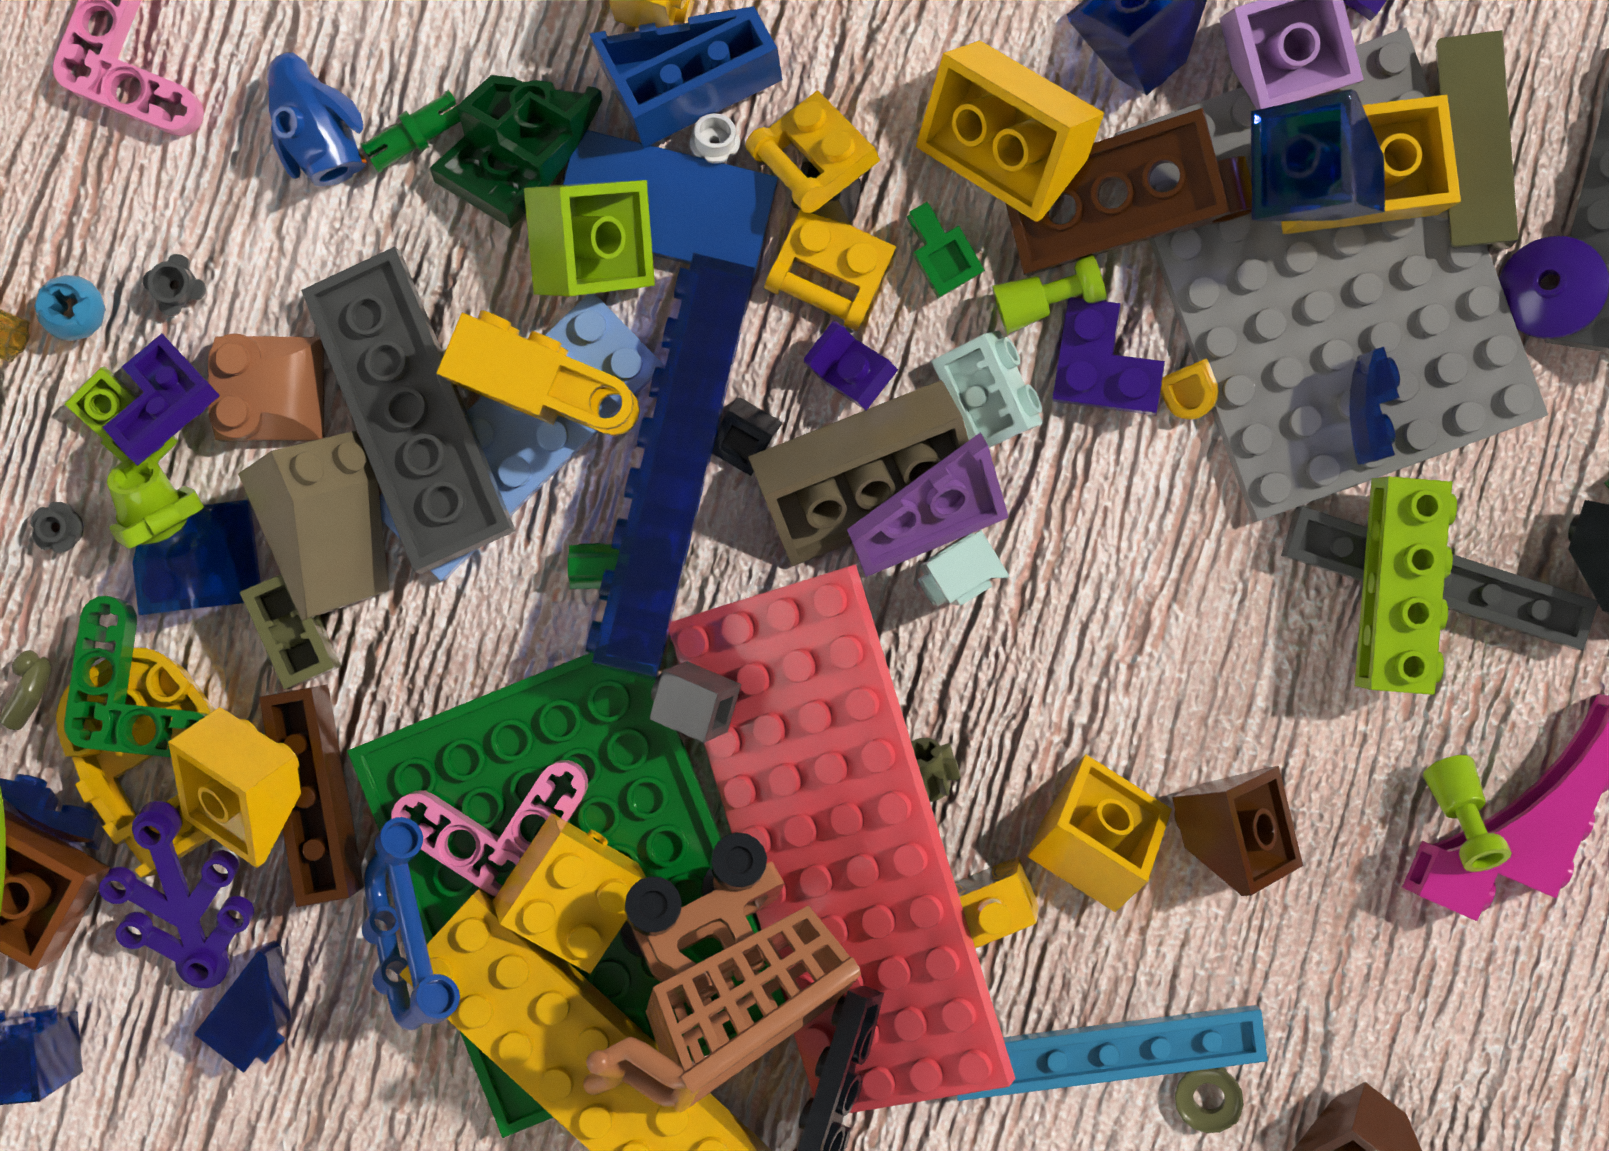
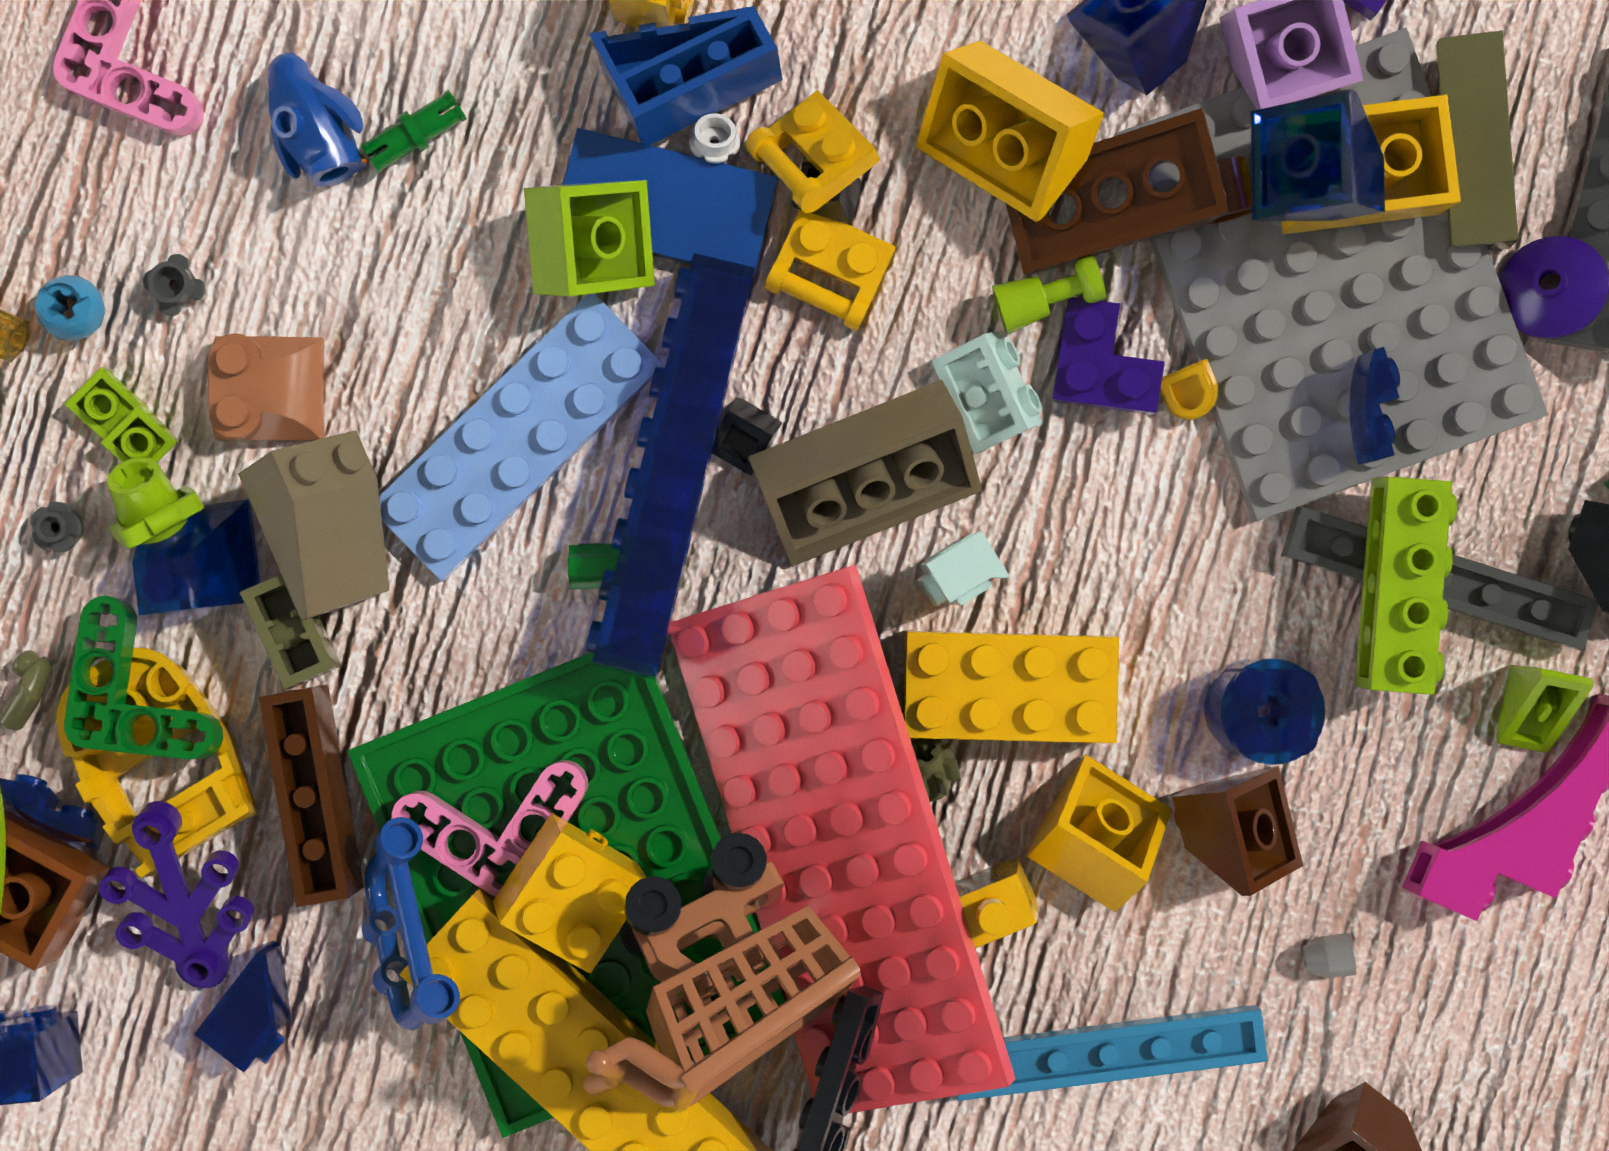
dark purple plate [103,333,220,466] -> none
yellow slope [168,707,301,868] -> none
dark grey plate [301,247,516,574] -> none
dark green slope [430,75,603,229] -> none
yellow brick [437,310,640,436] -> none
dark grey brick [649,661,741,743] -> none
dark purple bracket [804,321,898,411] -> none
medium lavender wing [847,432,1009,577] -> none
green plate [906,202,985,299] -> none
olive piece [1175,1067,1244,1133] -> none
lime piece [1423,755,1512,872] -> none
none -> yellow brick [902,630,1119,743]
none -> clear blue brick [1204,658,1325,765]
none -> light grey hose [1302,933,1356,978]
none -> lime slope [1496,665,1594,753]

